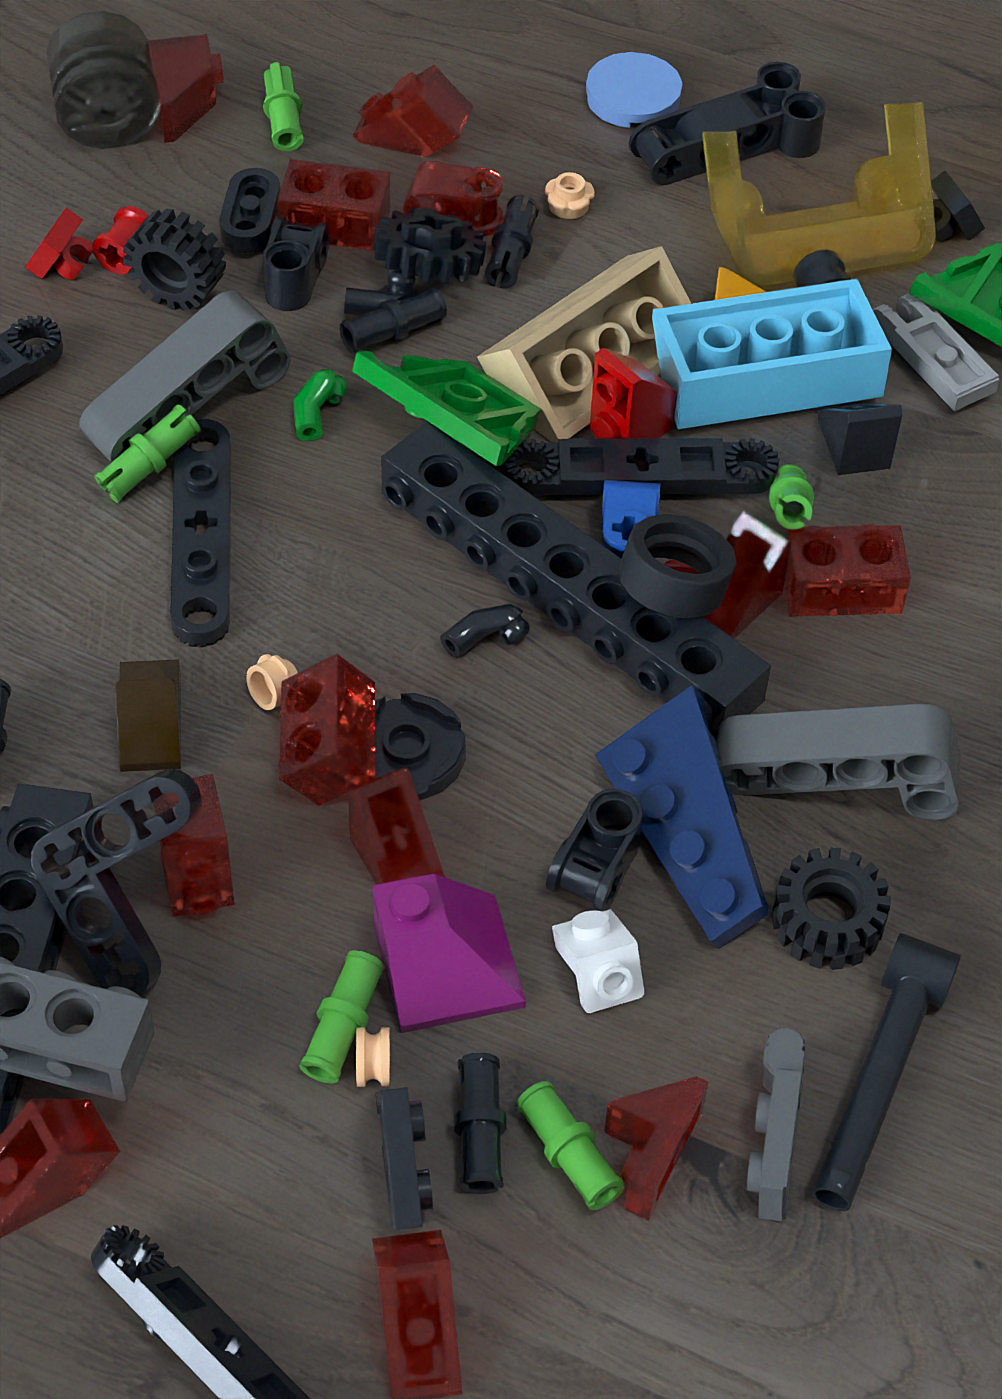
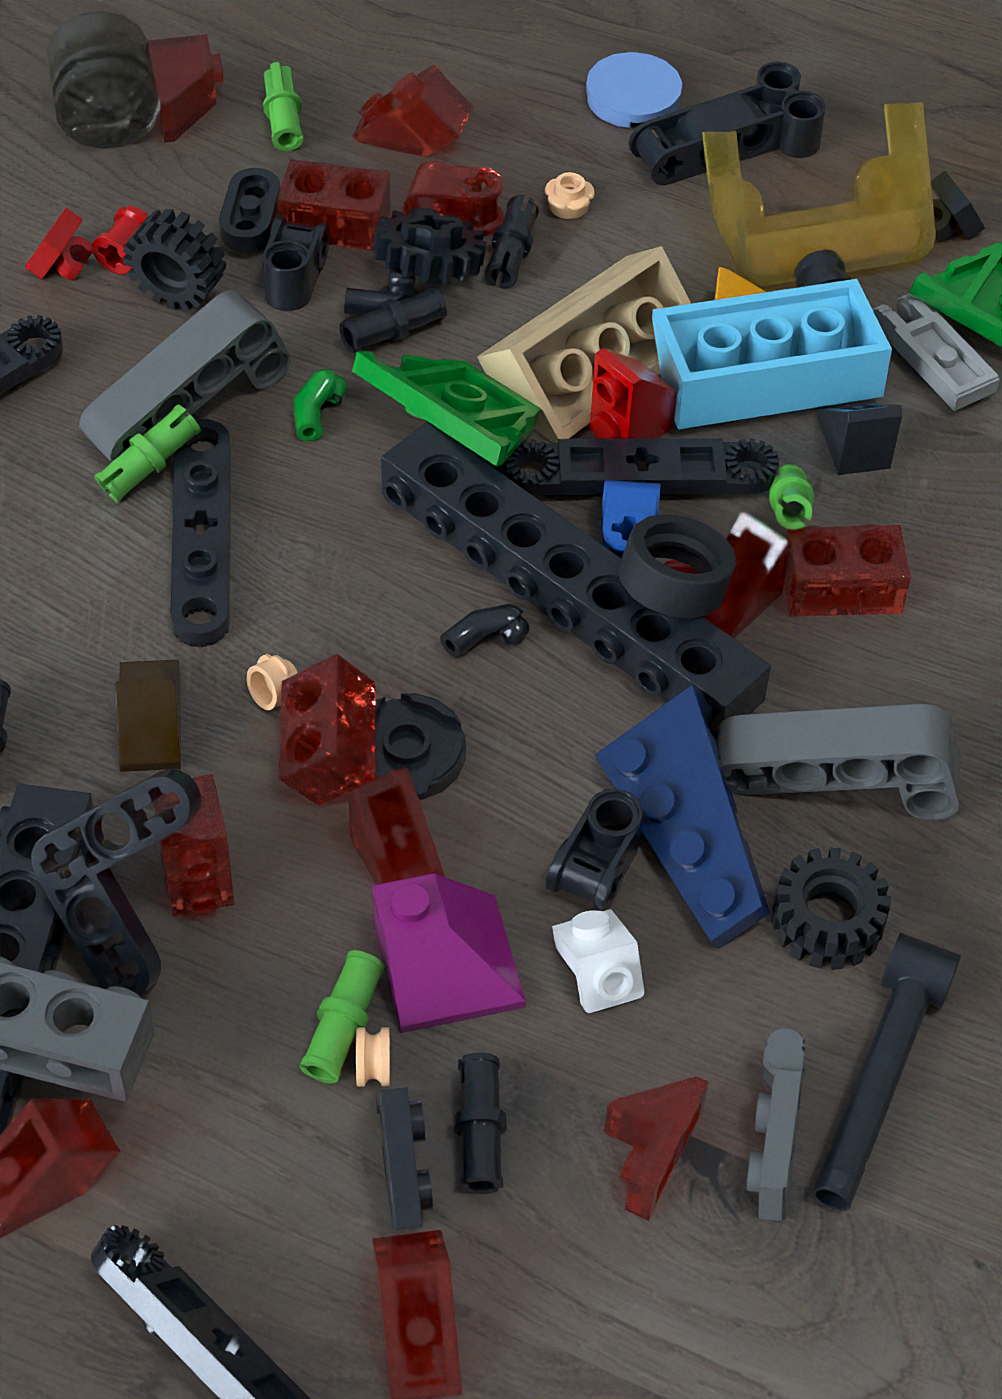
bright green pin [516,1081,625,1211] -> none

